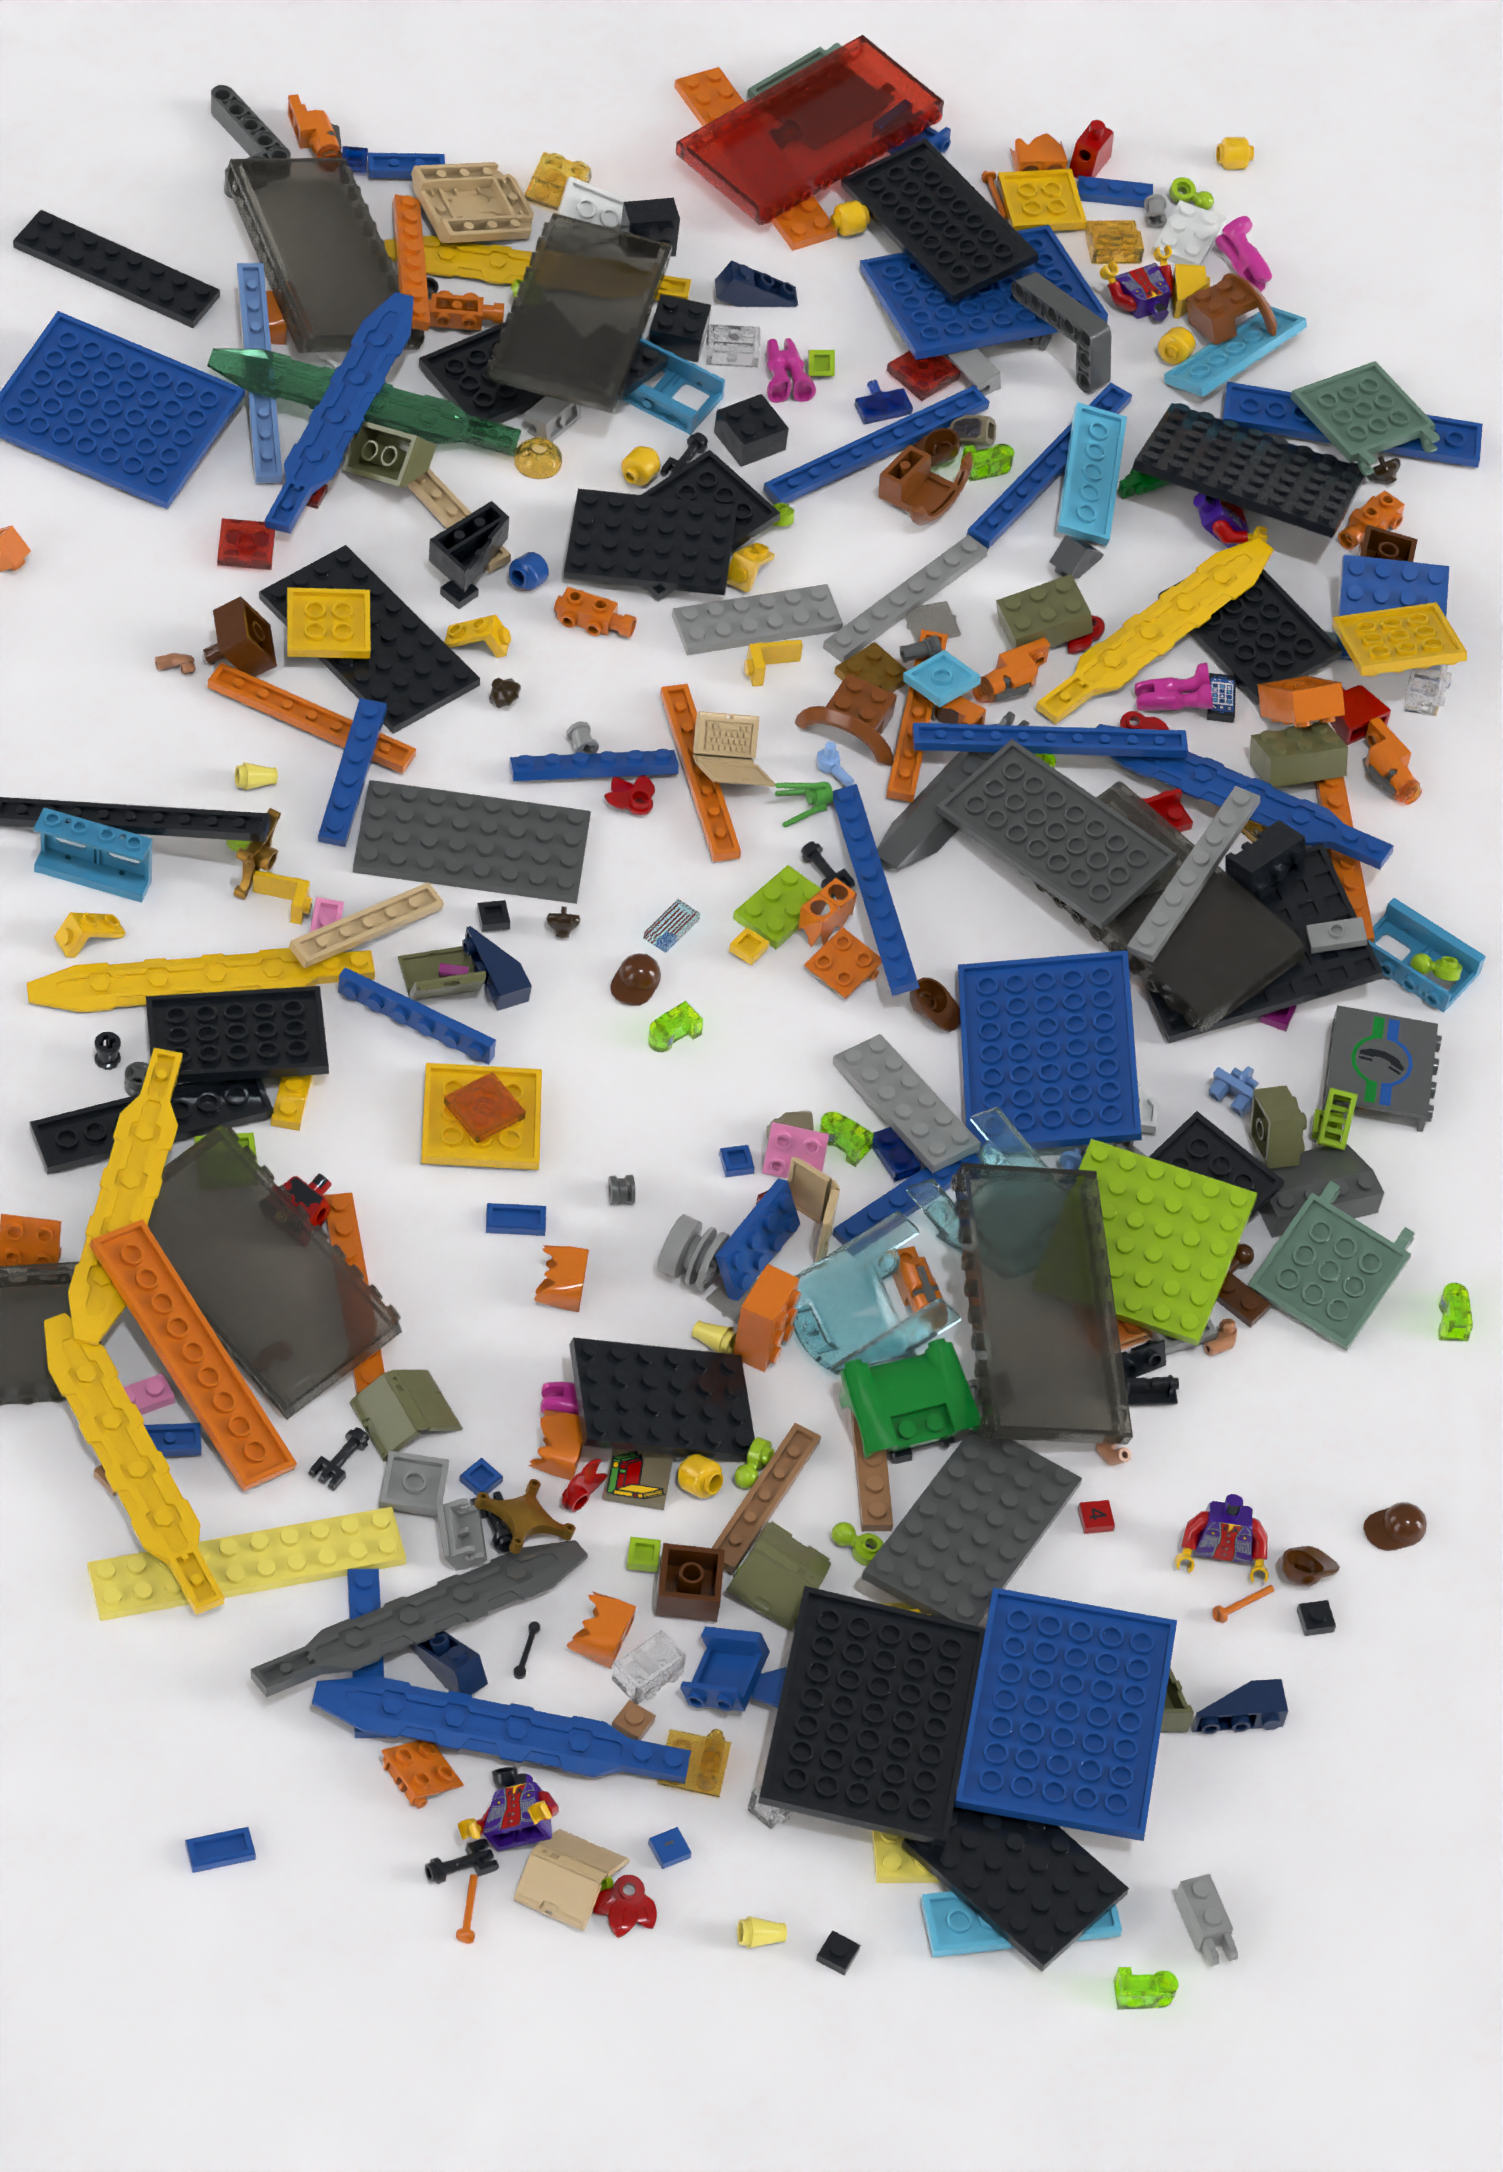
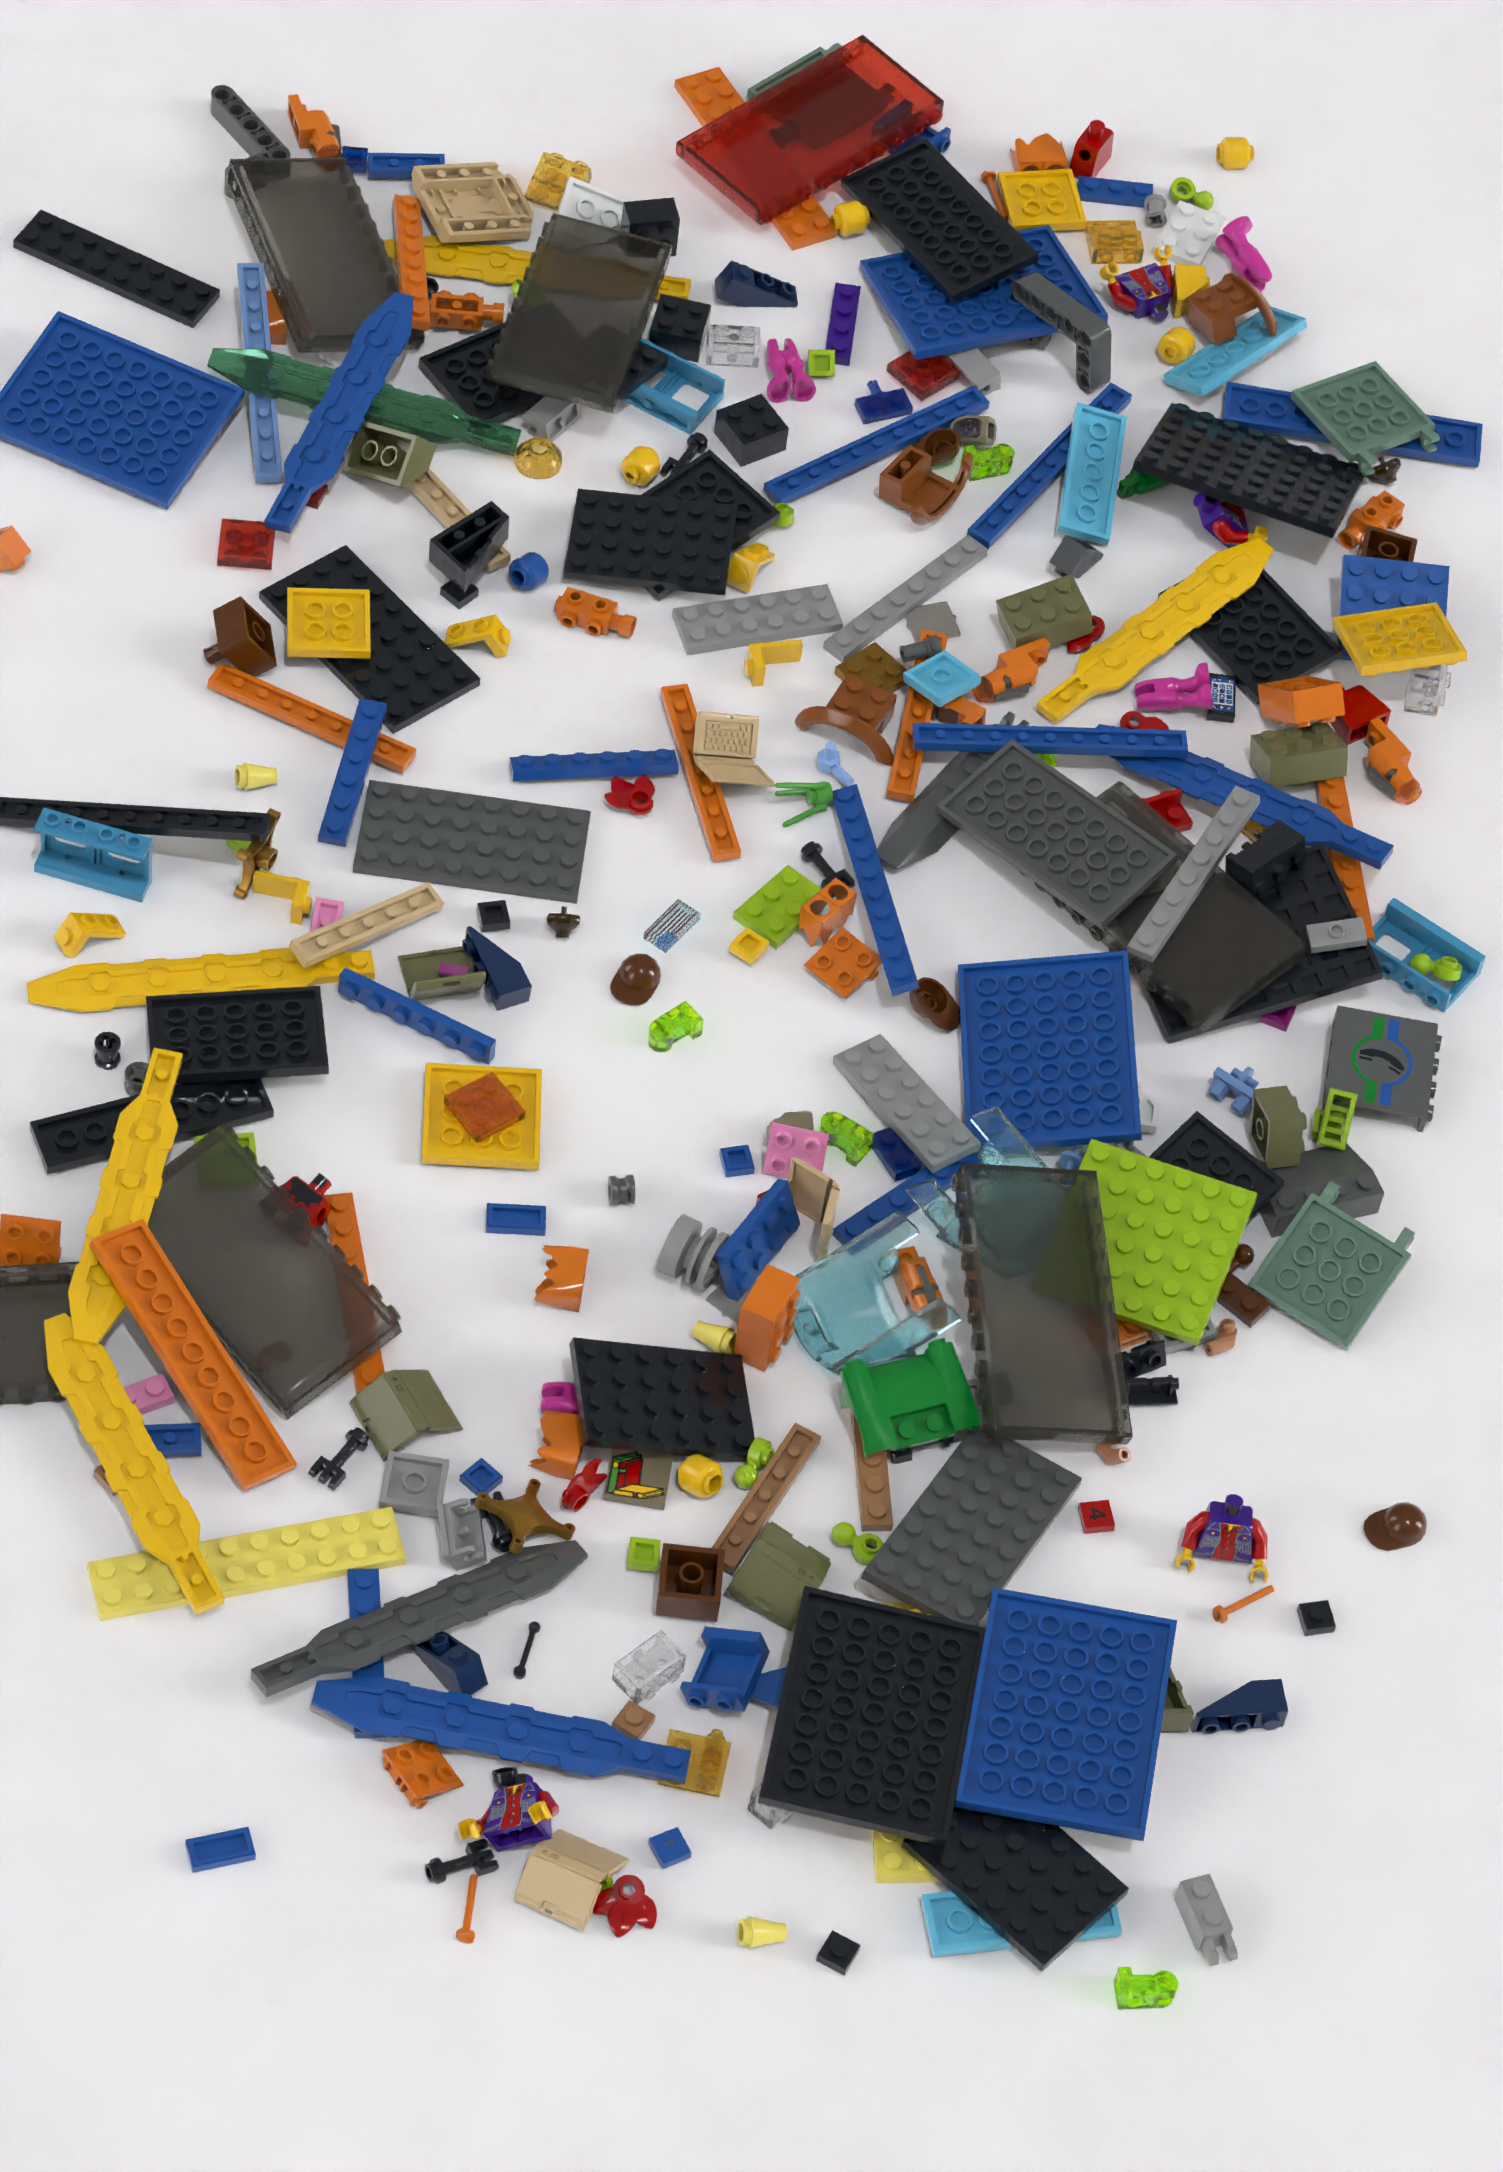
nougat arm [154,653,196,674] -> none
yellow plate [271,1075,313,1131] -> none
dark brown piece [489,677,521,708] -> none
light grey bush [566,721,599,754] -> none
orange piece [566,1591,636,1669] -> none
reddish brown cap [1281,1546,1340,1587] -> none
clear neon green leg [1438,1283,1473,1342] -> none
none -> dark purple plate [825,282,861,366]

